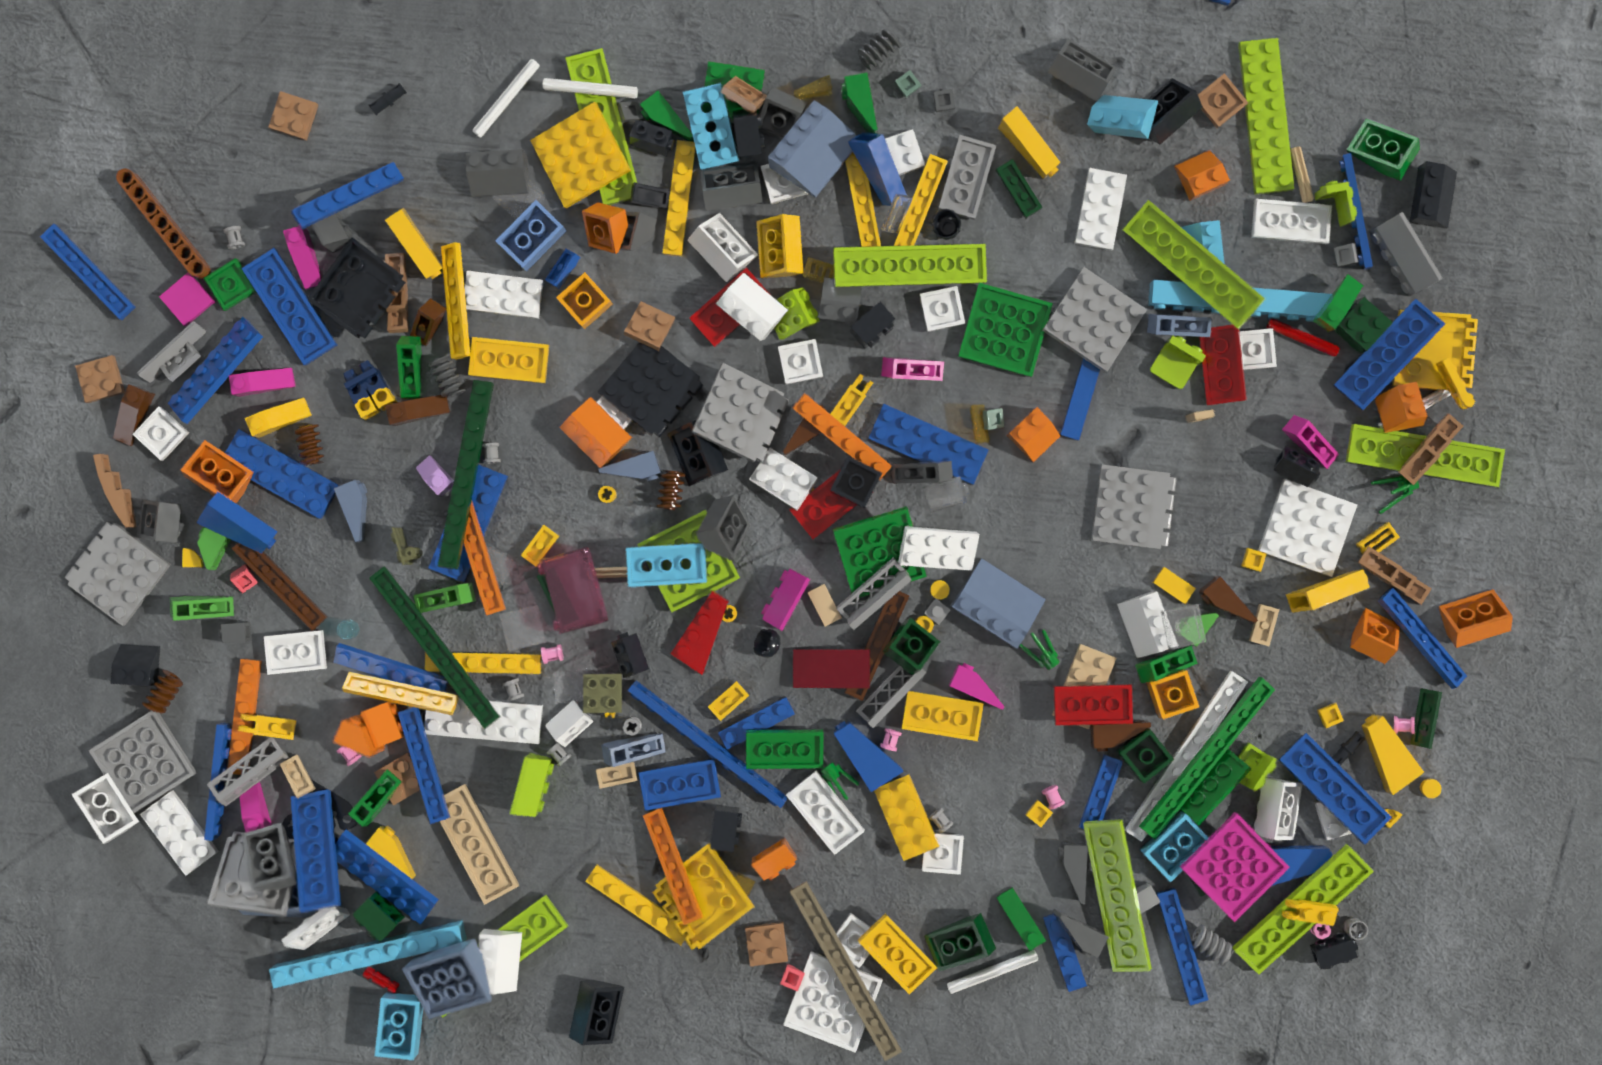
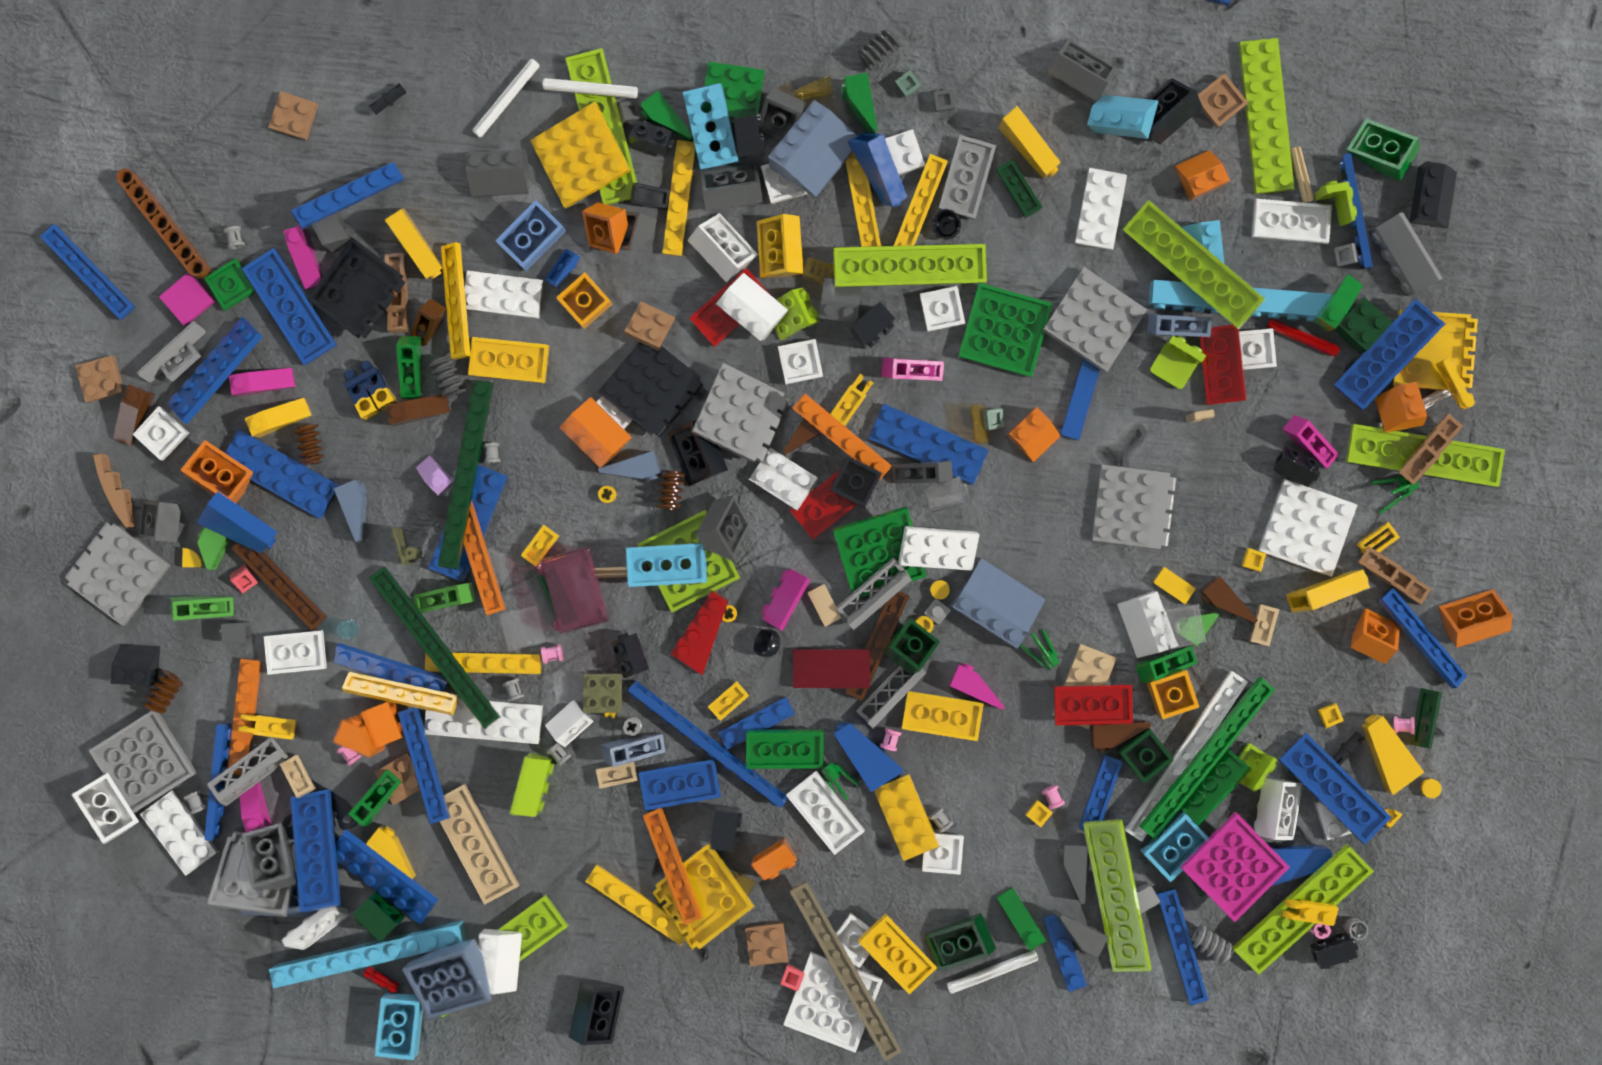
medium nougat plate [721,76,767,113] -> none
clear tile [881,194,913,233] -> none
none -> light grey bush [184,790,208,815]

